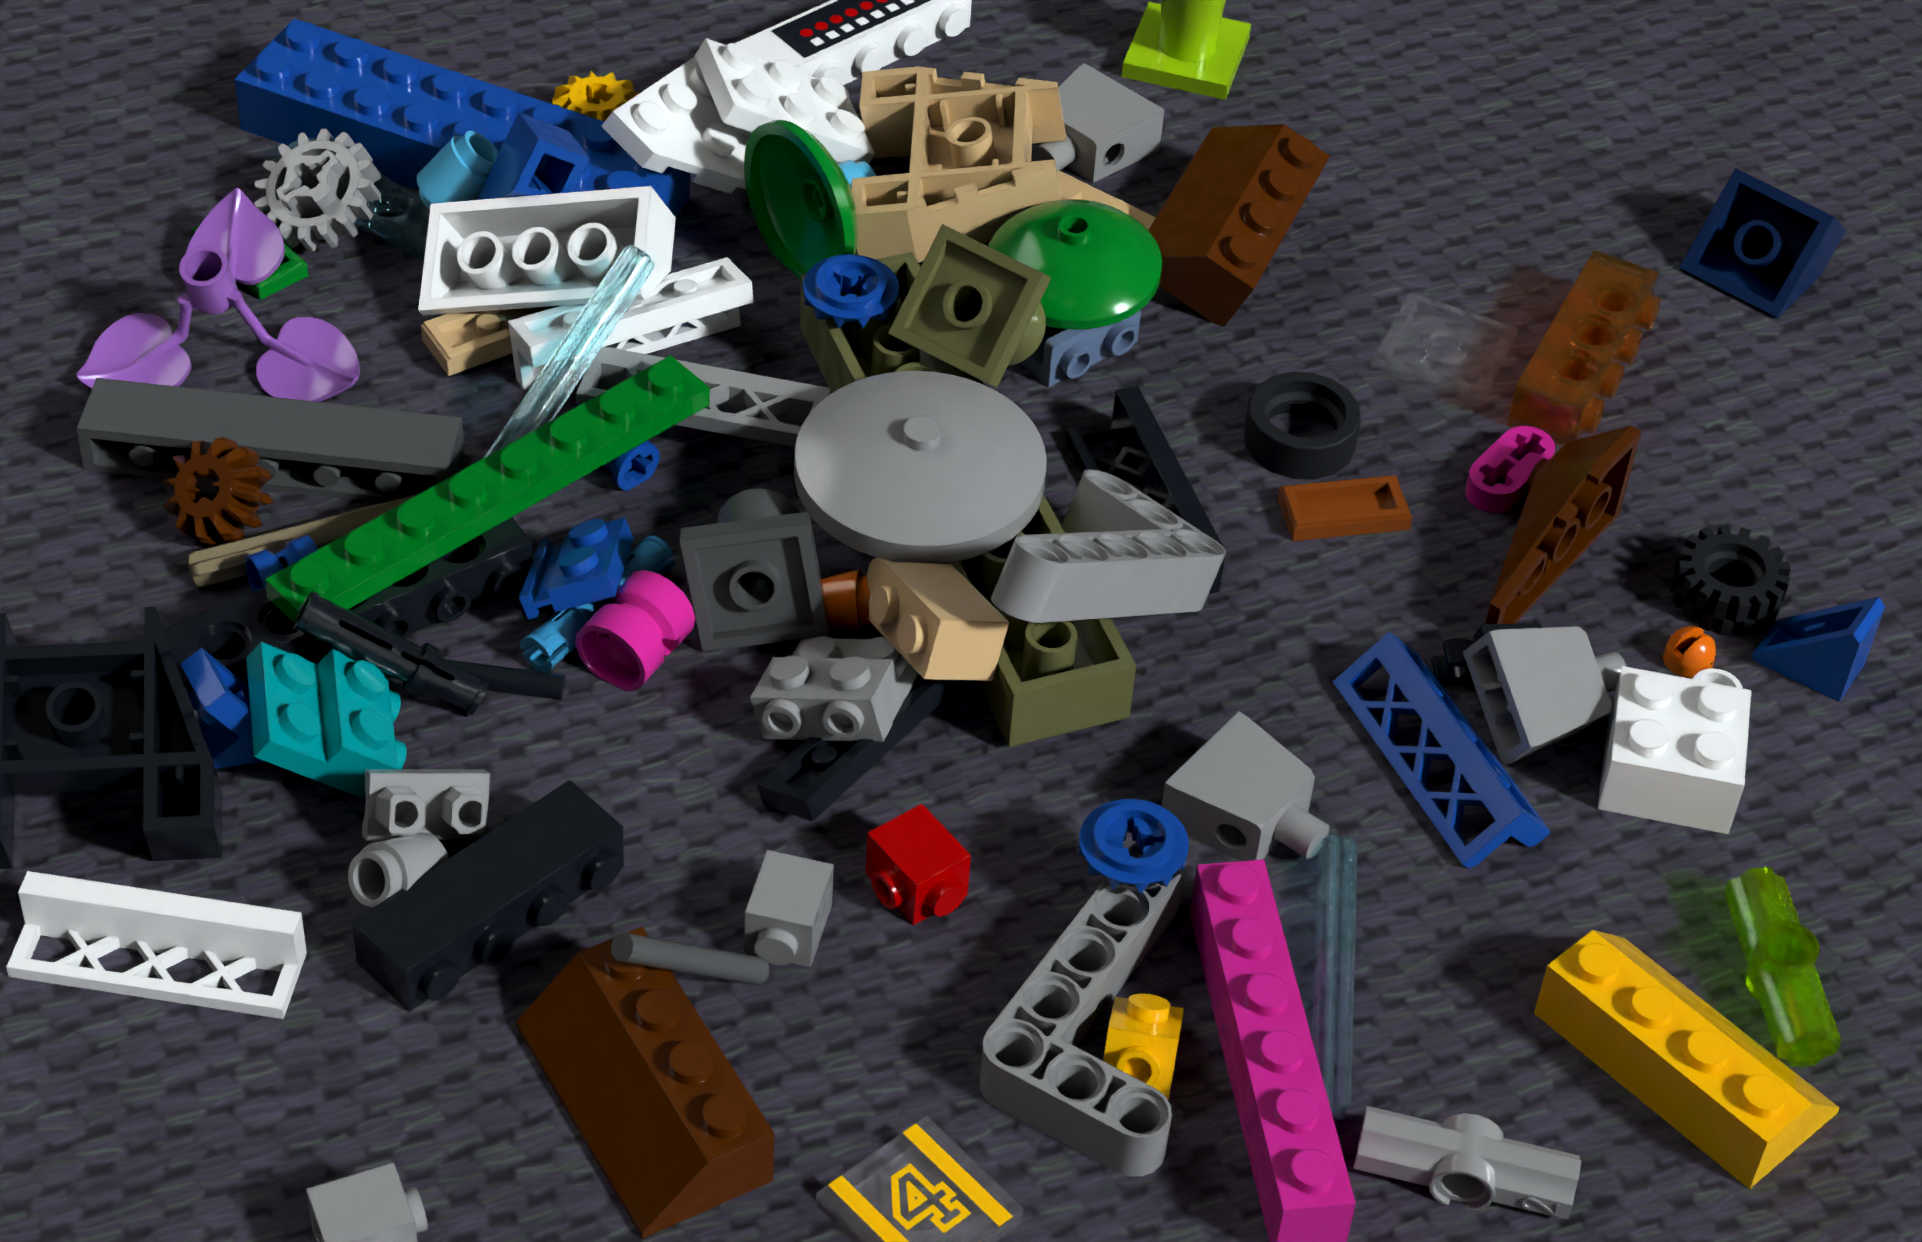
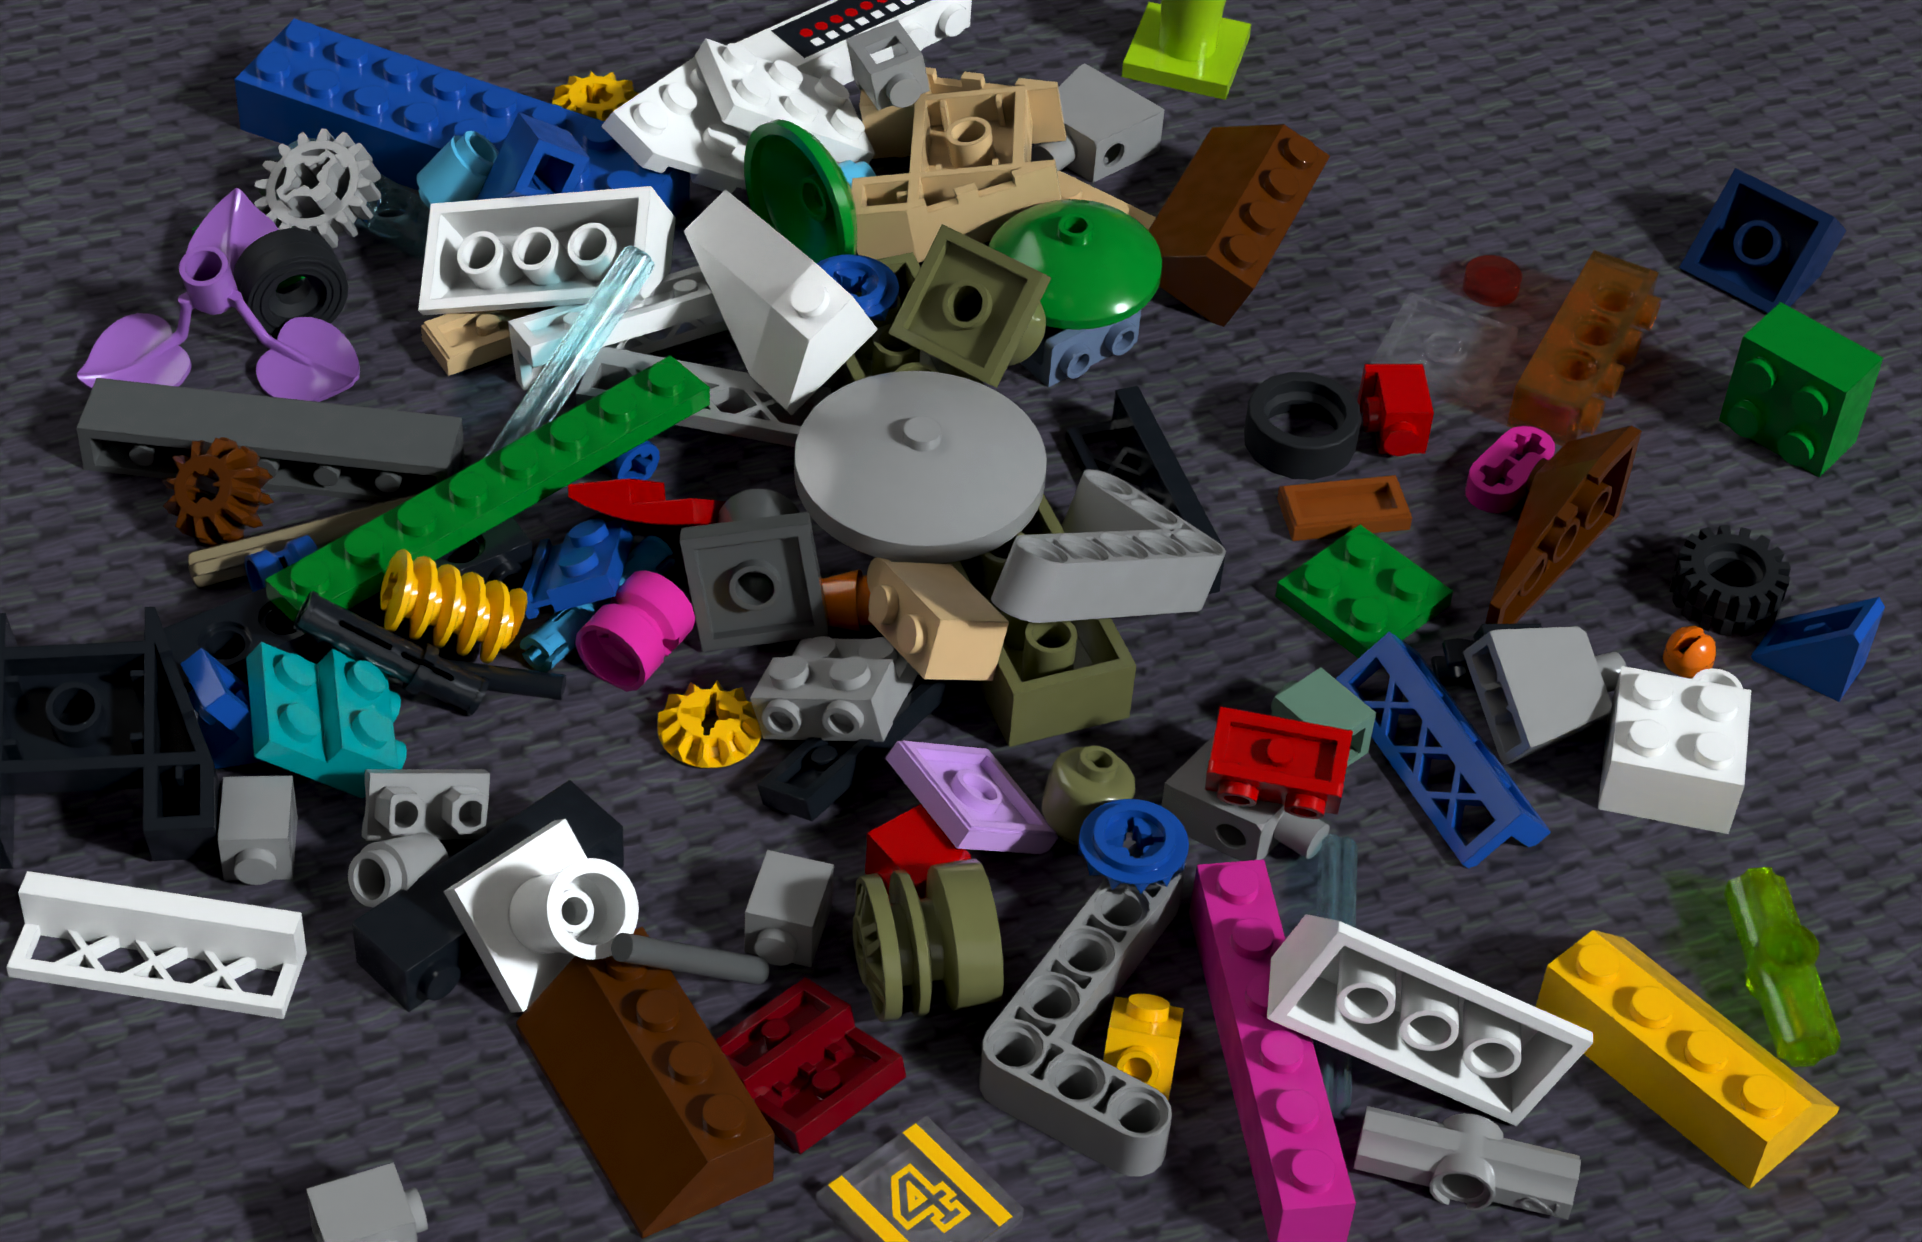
none -> light grey brick [218,775,298,885]
none -> black tyre [233,228,348,340]
none -> yellow piece [380,549,528,664]
none -> white plant [444,819,639,1013]
none -> red slope [568,478,726,527]
none -> yellow gear [657,680,762,768]
none -> white wedge [684,189,878,416]
none -> dark red slope [715,977,906,1155]
none -> light grey brick [846,20,930,110]
none -> olive wheel [853,858,1004,1022]
none -> lavender tile [885,741,1058,854]
none -> olive head [1042,746,1135,846]
none -> red bracket [1205,706,1353,819]
none -> white slope [1267,914,1593,1126]
none -> sand green brick [1271,667,1376,767]
none -> green plate [1275,524,1453,658]
none -> red brick [1357,364,1434,456]
none -> clear red tile [1463,255,1522,307]
none -> green brick [1718,302,1883,477]

